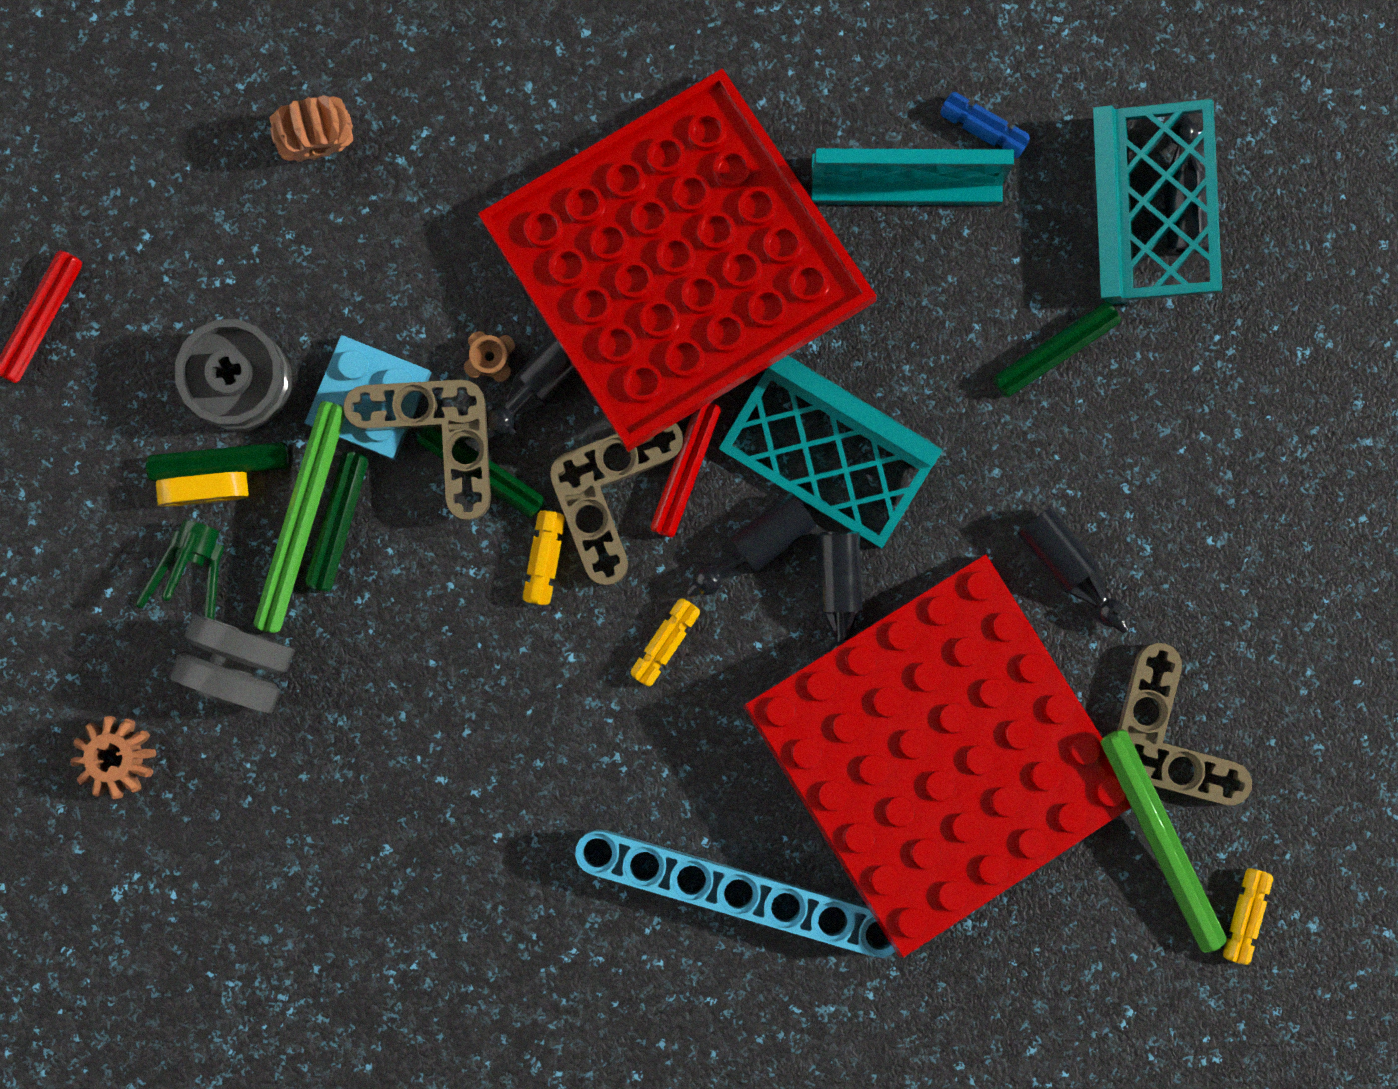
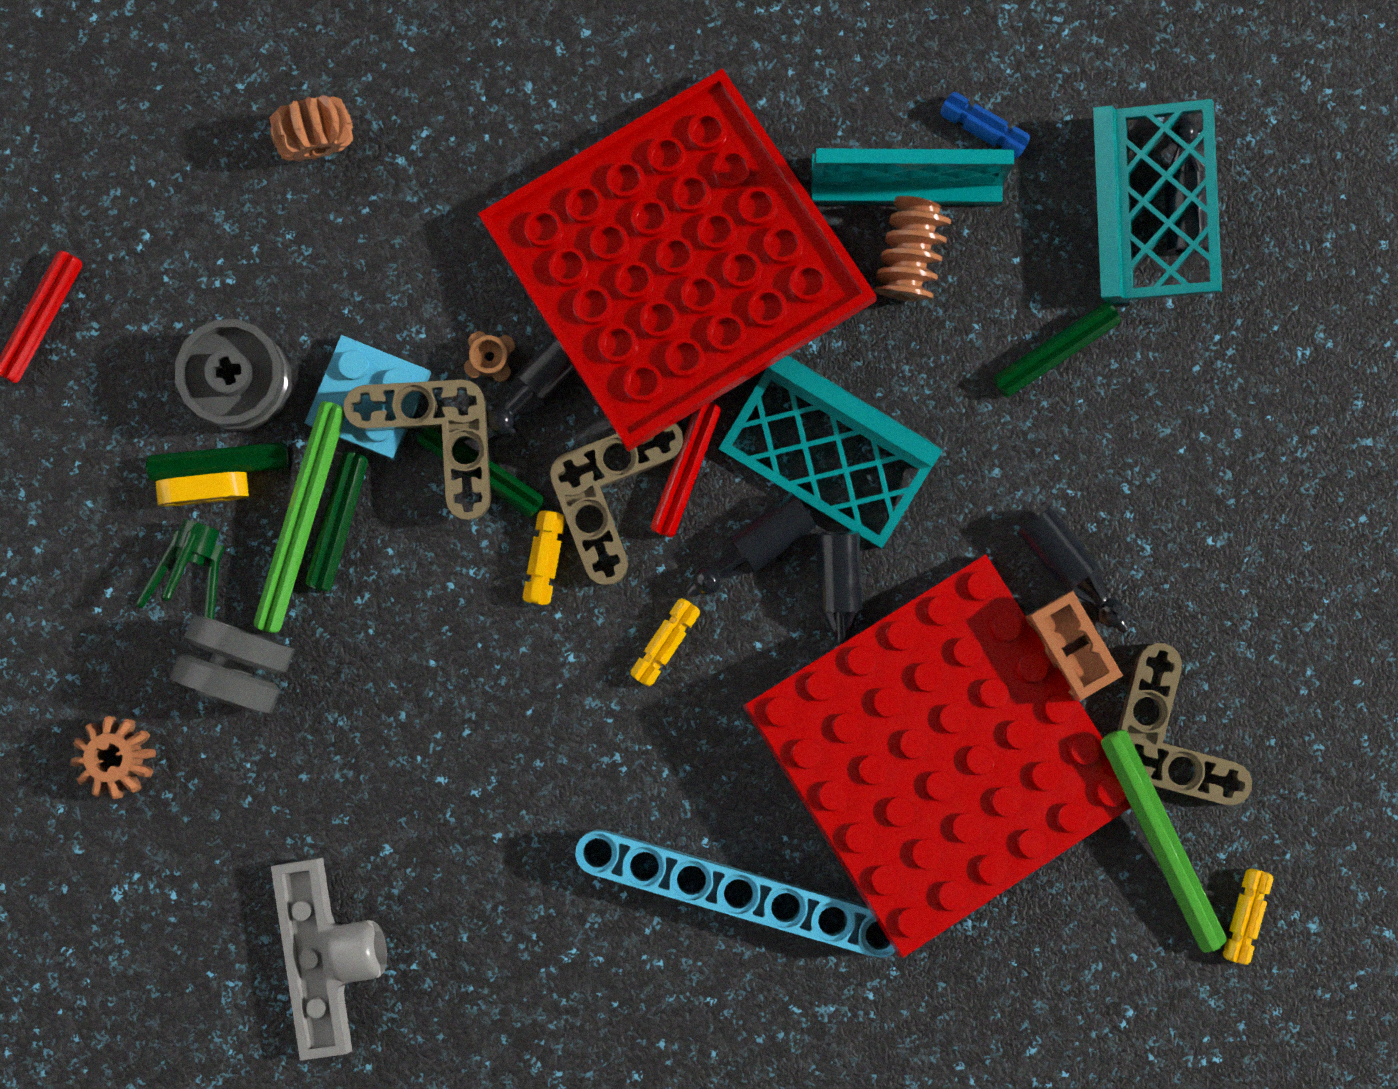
none -> light grey plate [271,858,387,1061]
none -> nougat piece [873,196,951,302]
none -> nougat brick [1025,591,1123,701]

